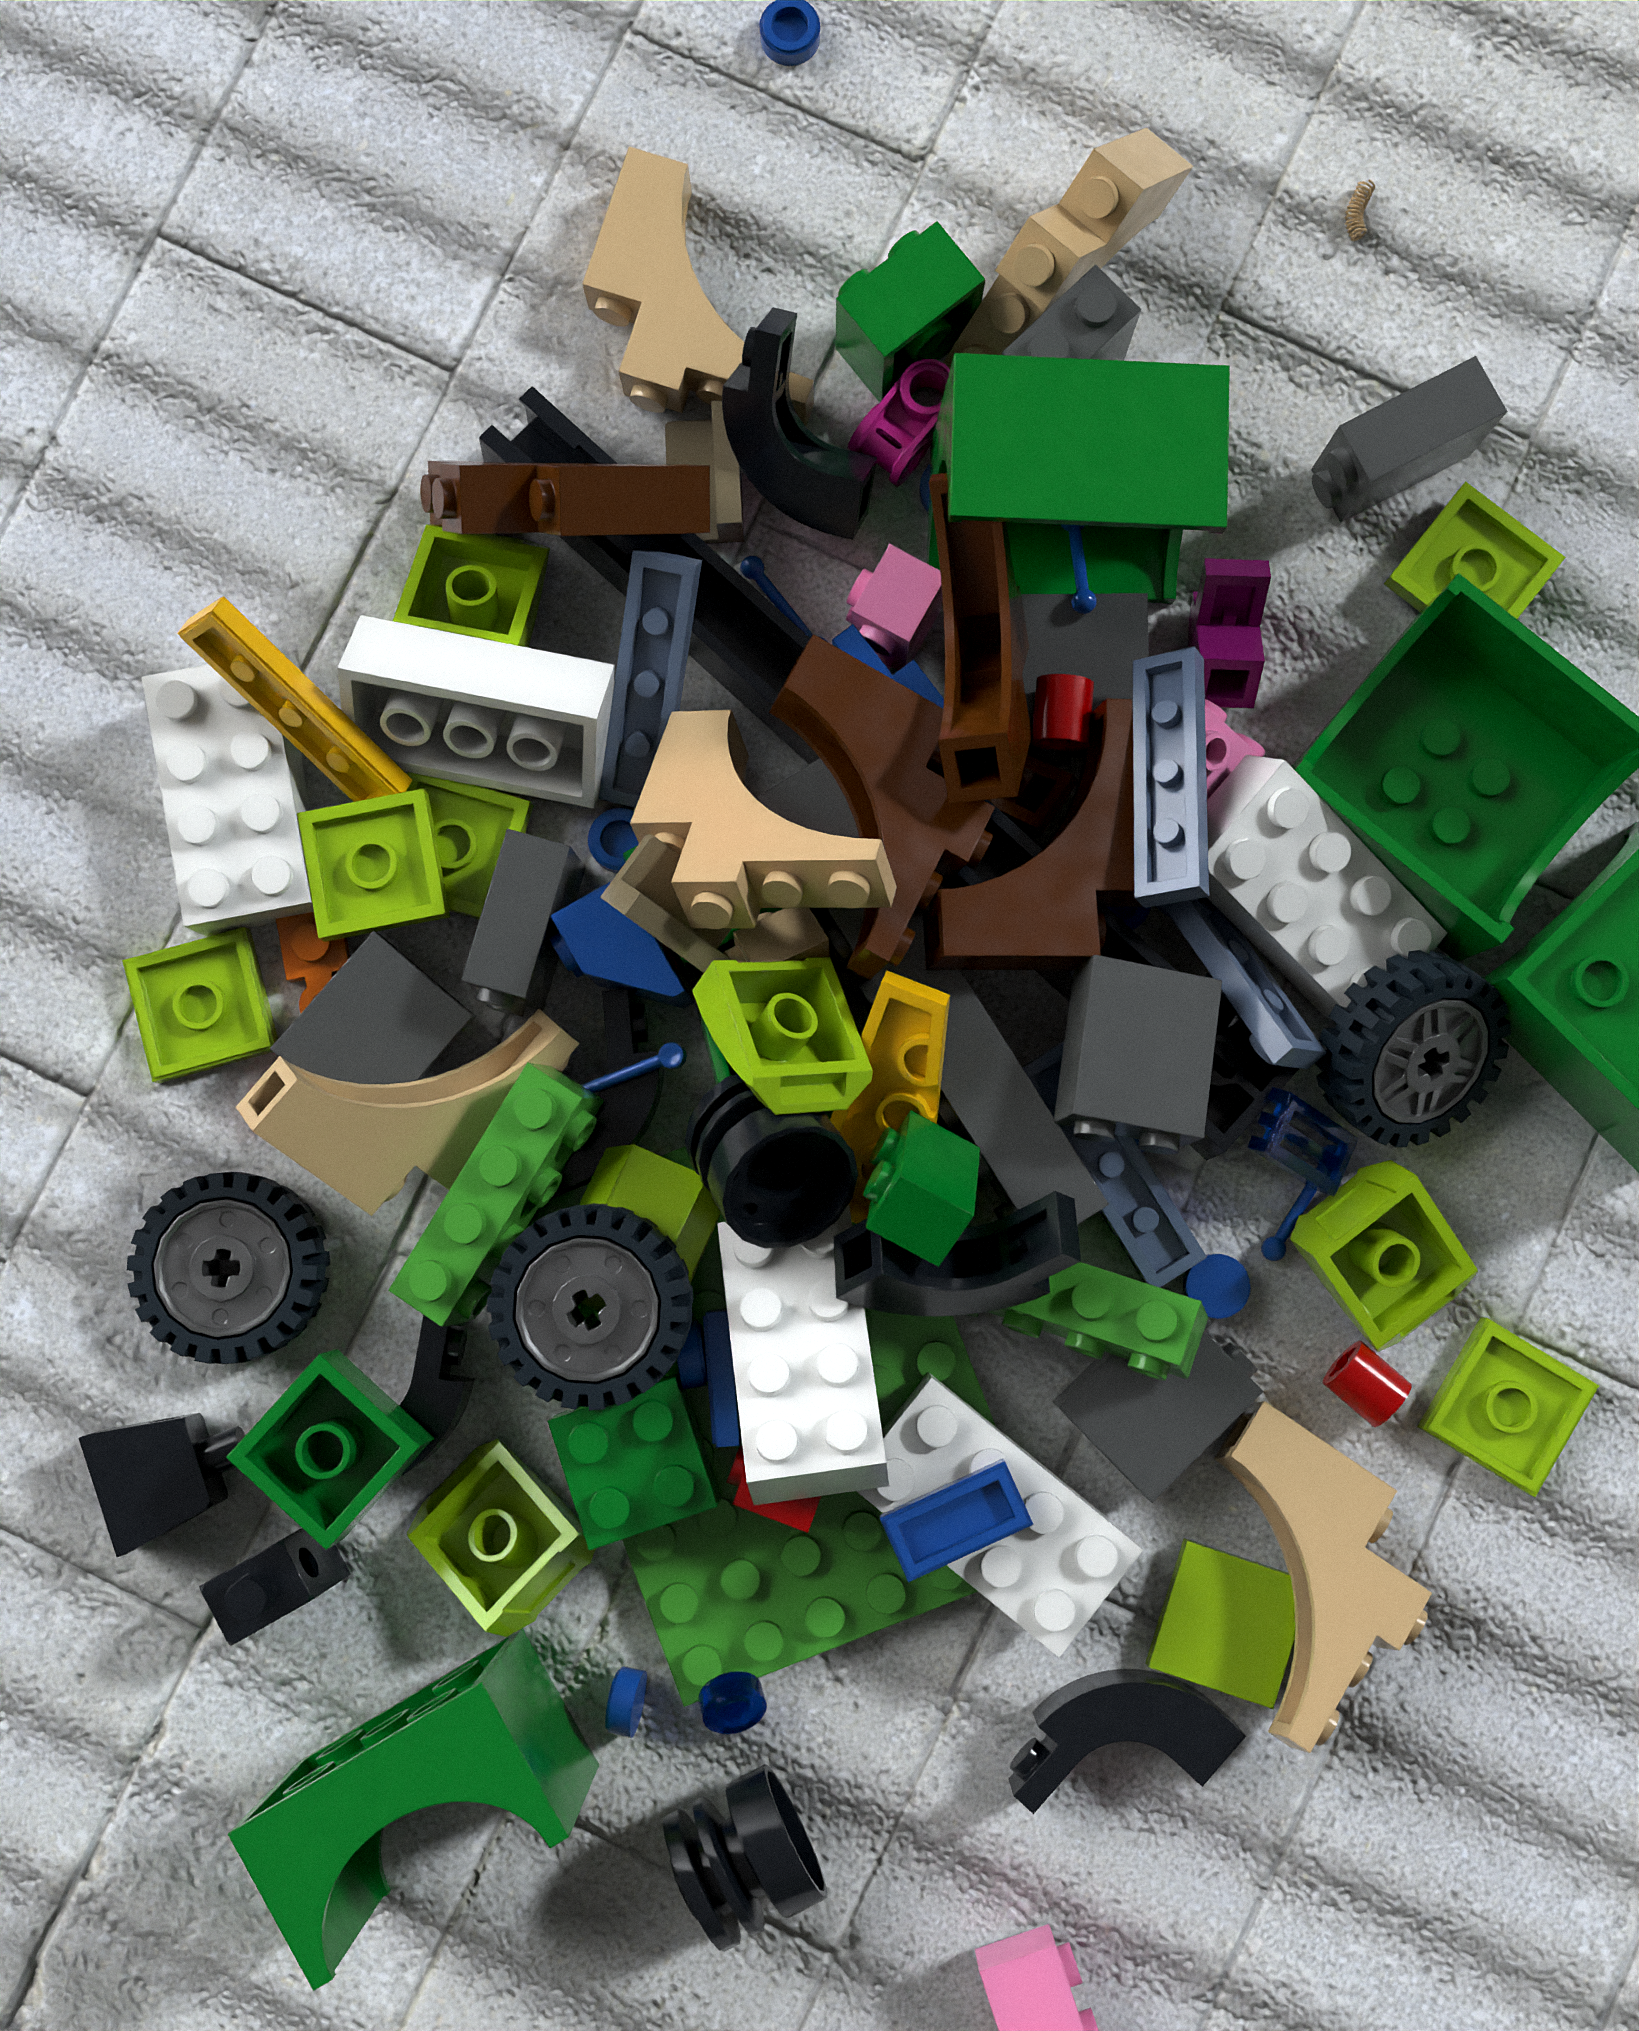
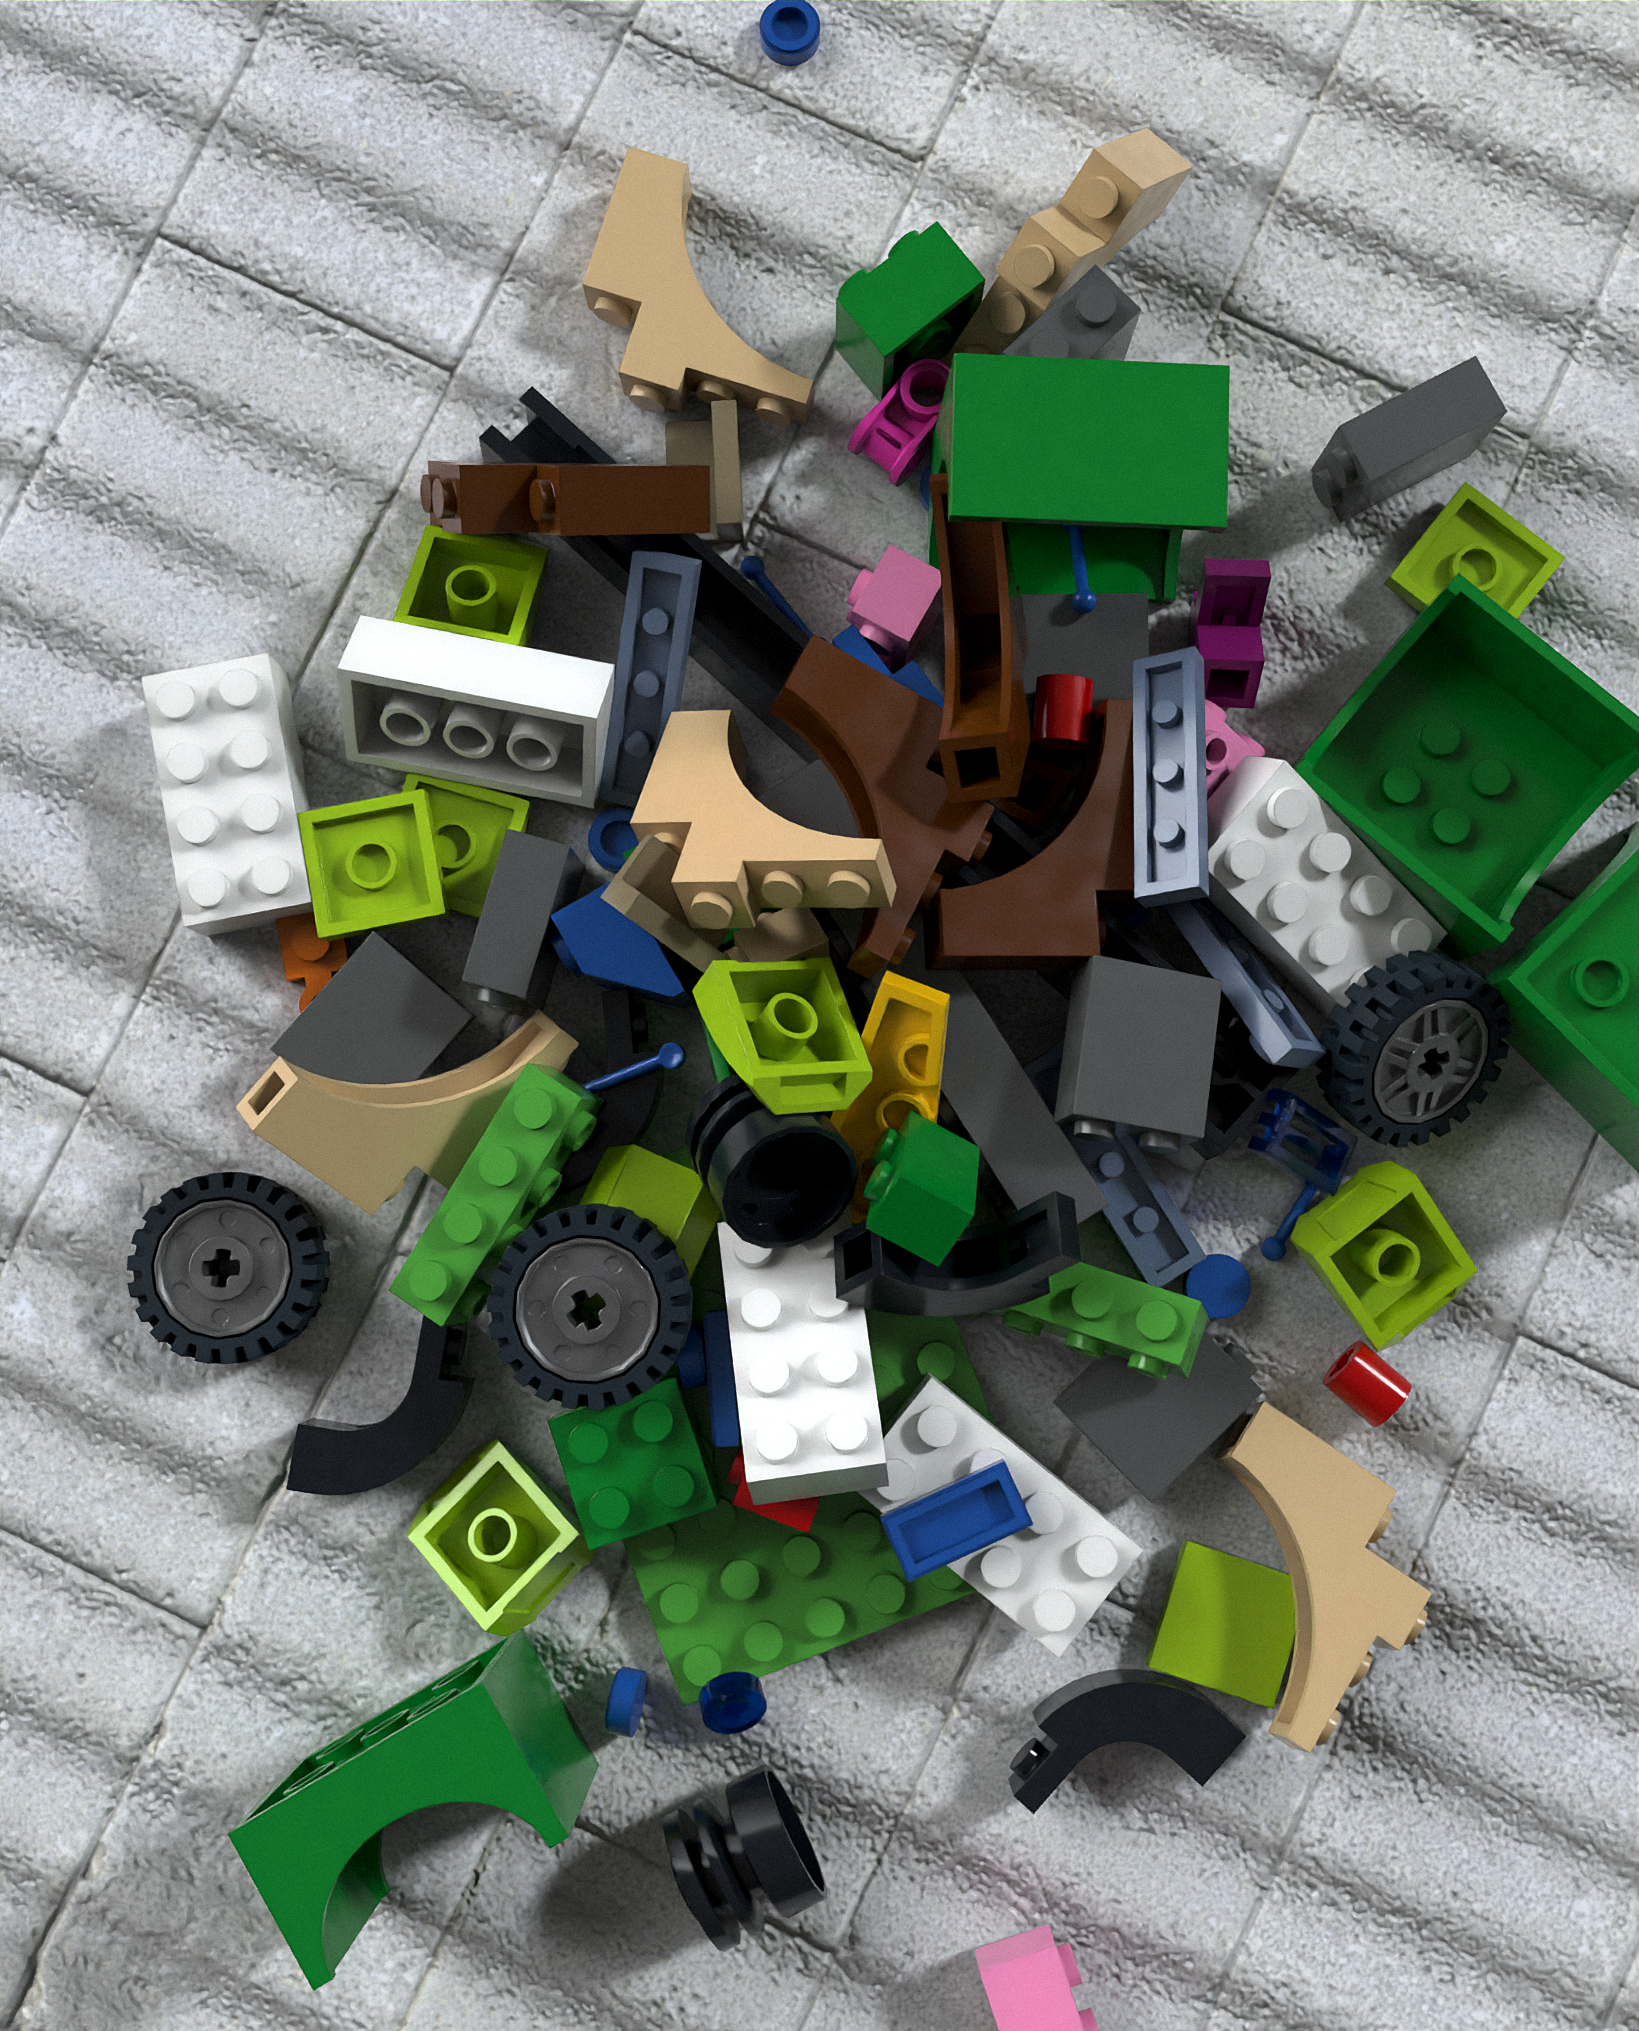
black torso [78,1413,245,1557] -> none
lime tile [122,927,278,1083] -> none
yellow tile [177,596,413,802] -> none
black torso [199,1528,351,1646] -> none
green brick [226,1349,434,1550] -> none
black arch [722,307,877,540] -> none
tan leg [1345,179,1375,241] -> none
lime tile [1417,1317,1599,1497] -> none

